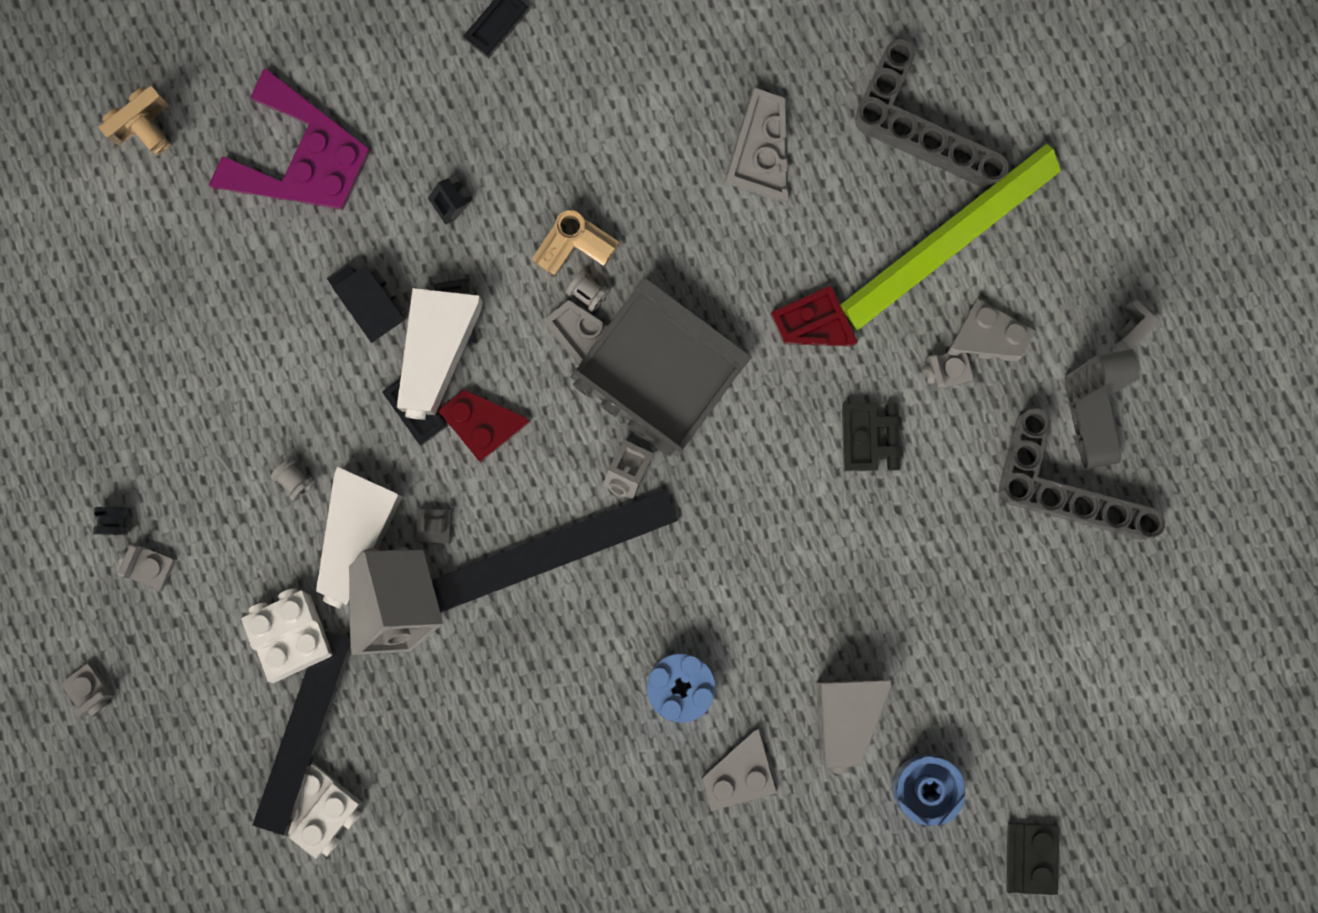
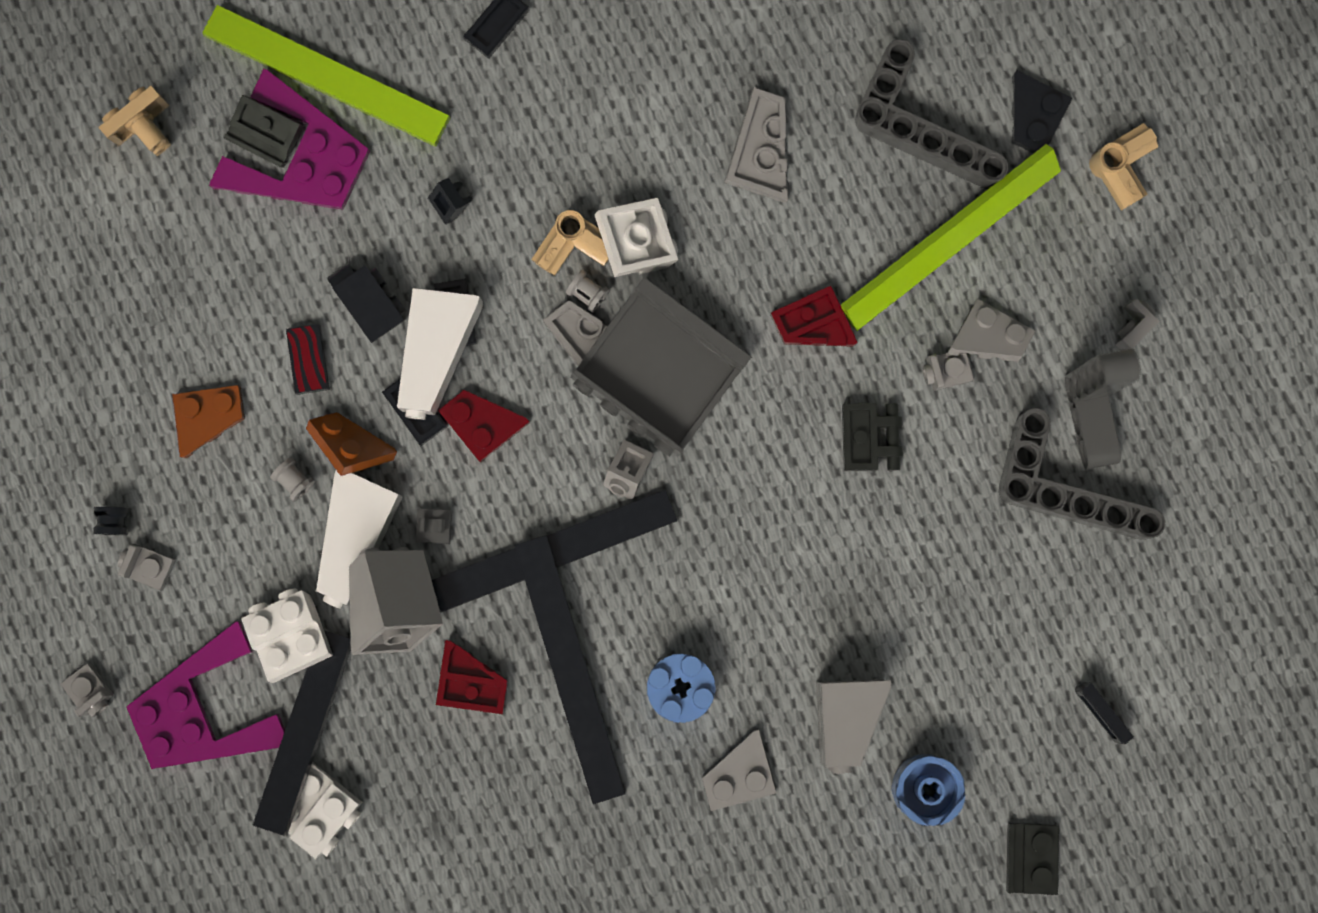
none -> magenta wing [126,621,285,769]
none -> dark orange wing [172,385,245,458]
none -> lime tile [202,5,450,147]
none -> pearl dark grey plate [223,95,304,168]
none -> tile [286,324,330,395]
none -> dark orange wing [306,412,397,476]
none -> dark red wing [436,640,509,715]
none -> black tile [514,535,625,804]
none -> white plate [594,198,678,277]
none -> black wing [1012,70,1073,154]
none -> black tile [1075,682,1134,744]
none -> tan piece [1089,123,1158,211]

